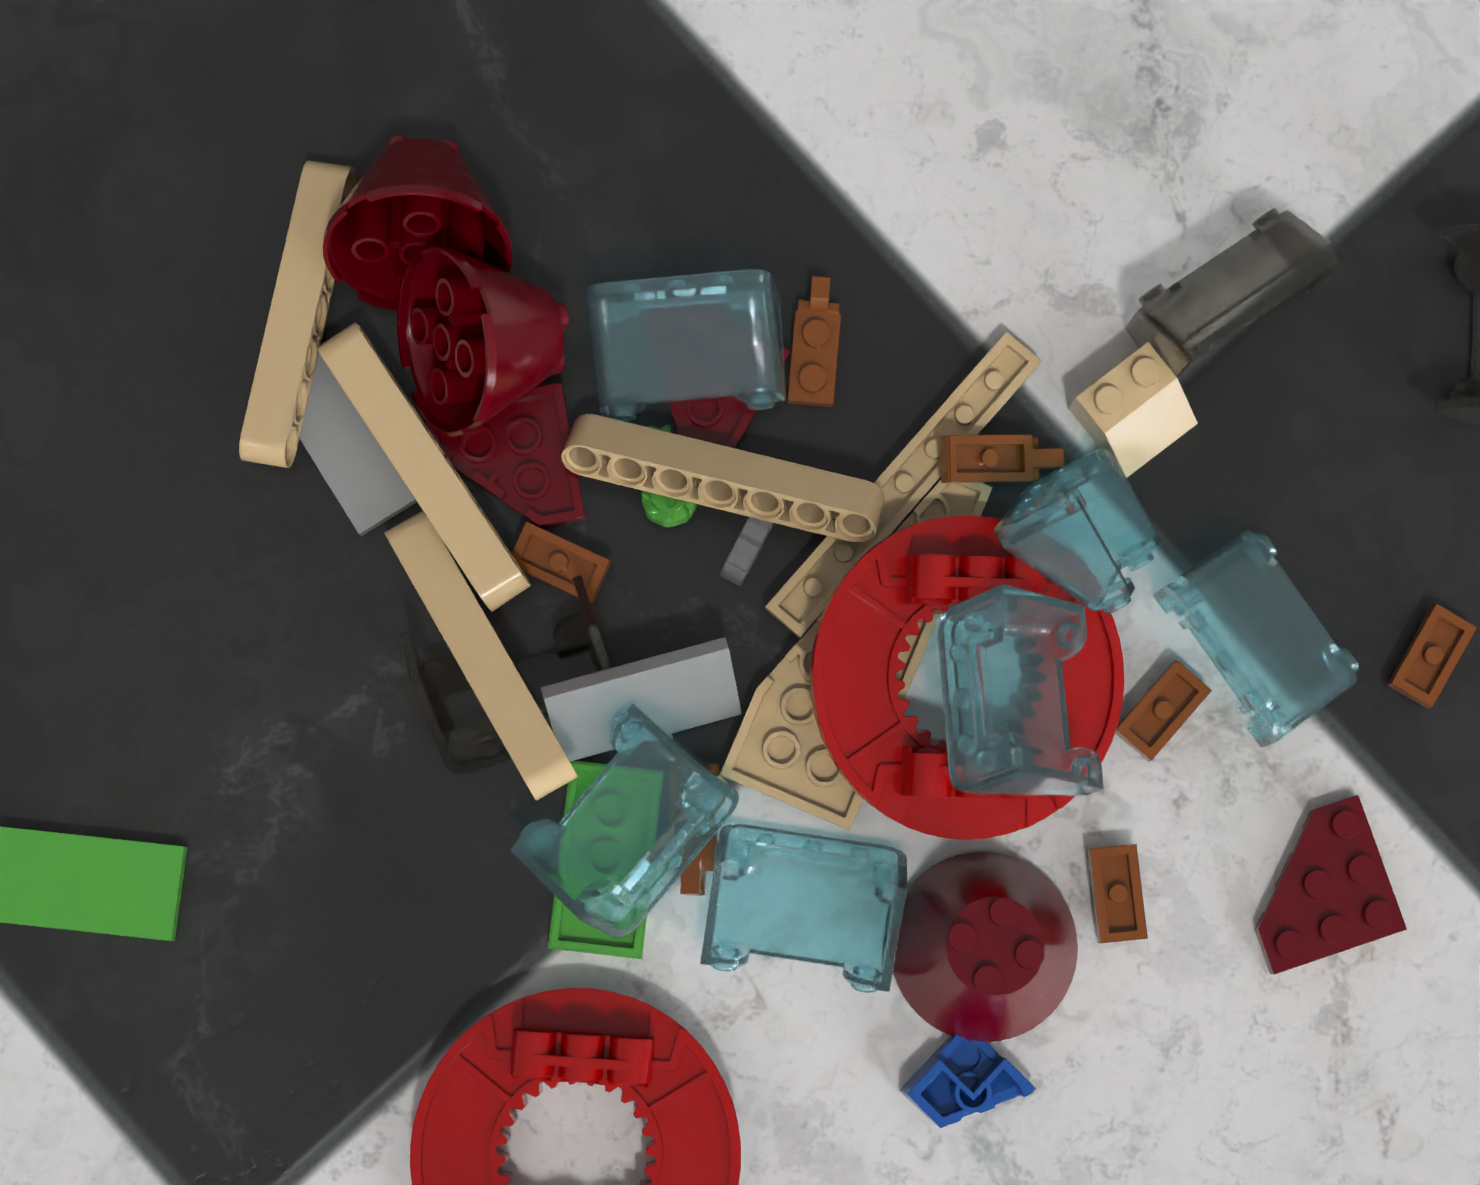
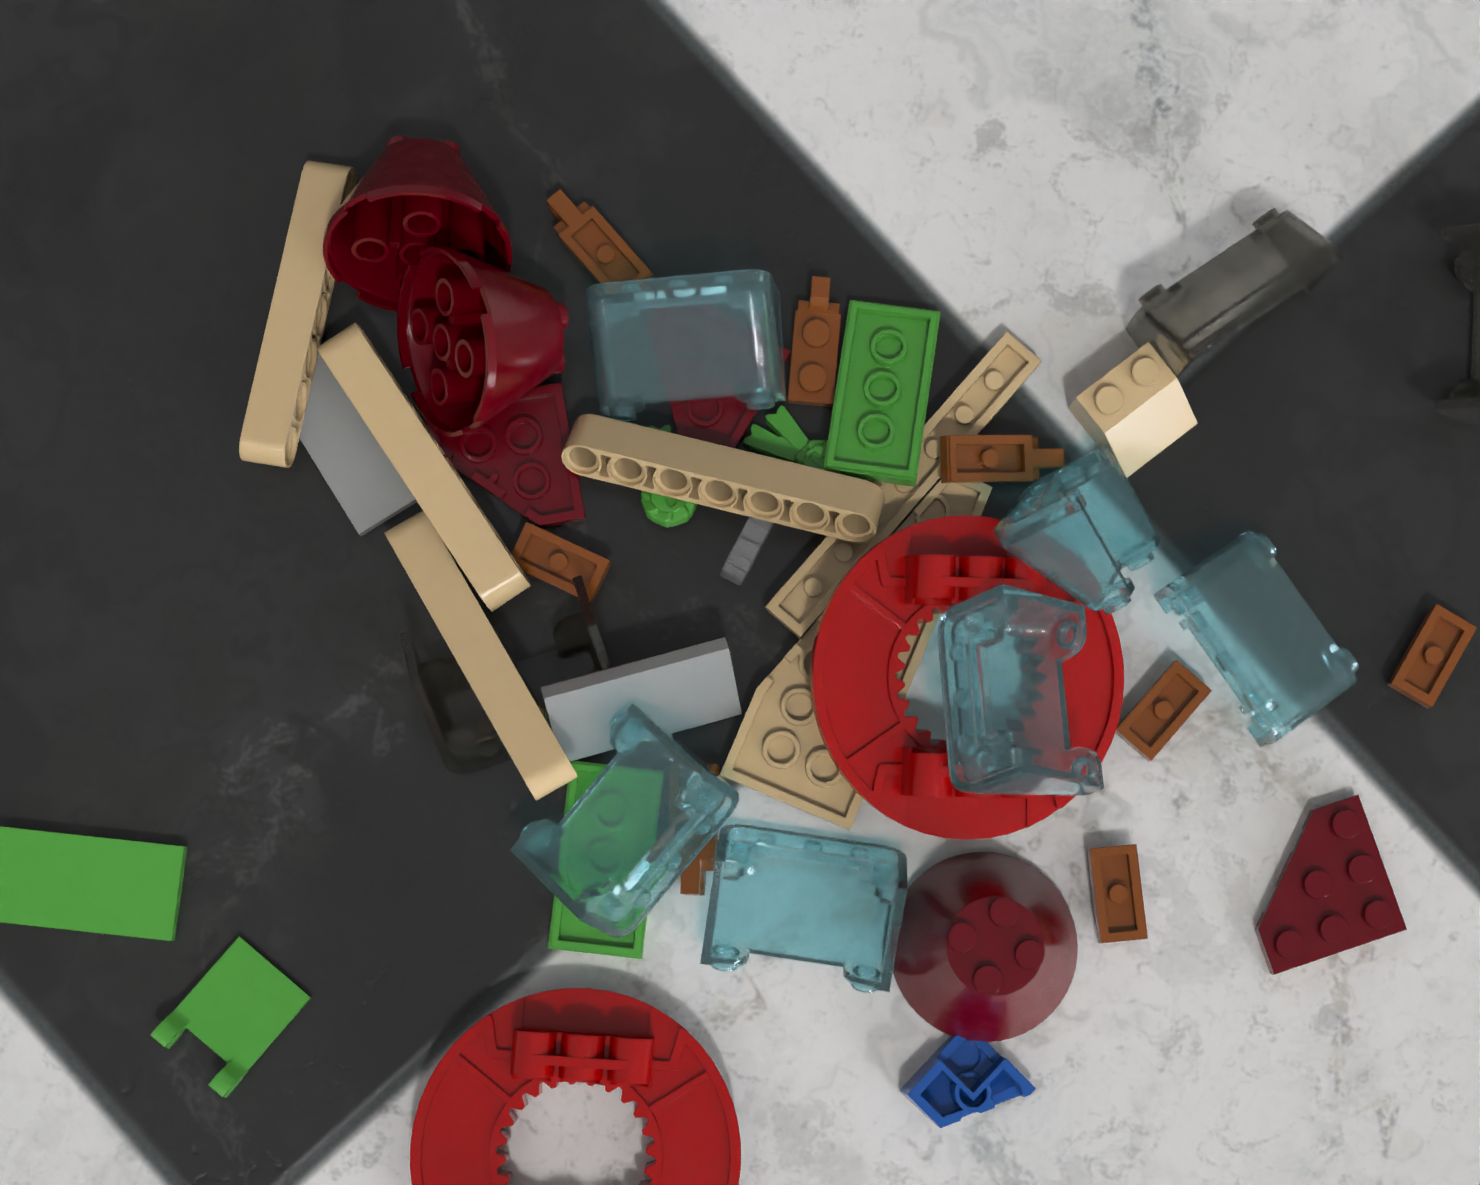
none -> bright green flag [151,936,311,1098]
none -> dark orange hinge [546,189,653,307]
none -> bright green piece [743,405,828,470]
none -> bright green tile [823,300,941,487]

